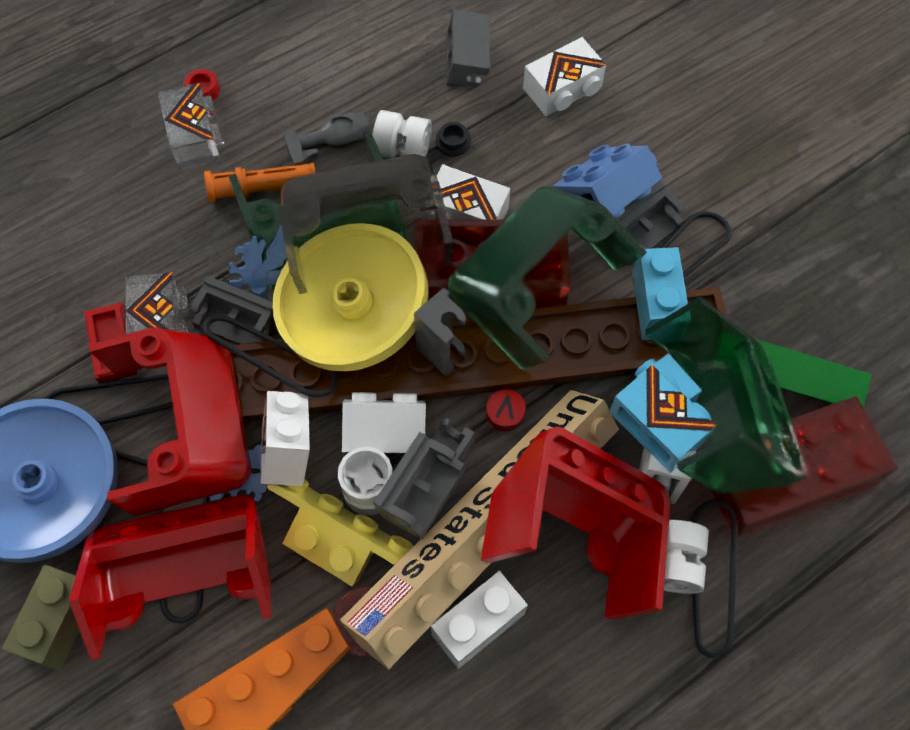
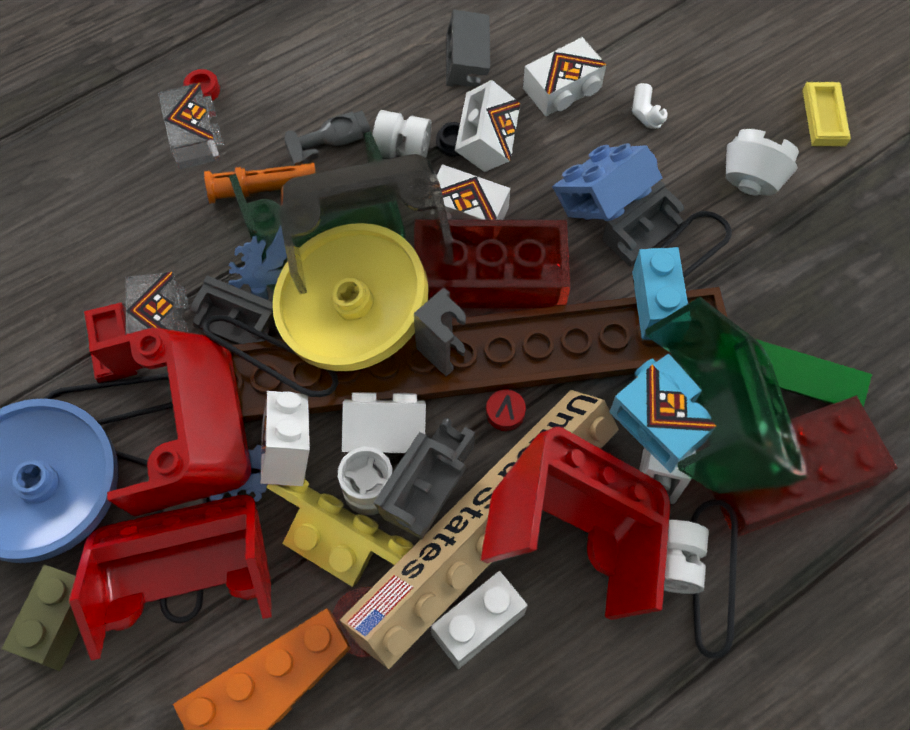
clear green windscreen [448,186,647,370] -> none
none -> white brick [455,80,520,172]
none -> white arm [632,83,667,129]
none -> white cone [726,129,799,196]
none -> light yellow tile [803,82,851,146]

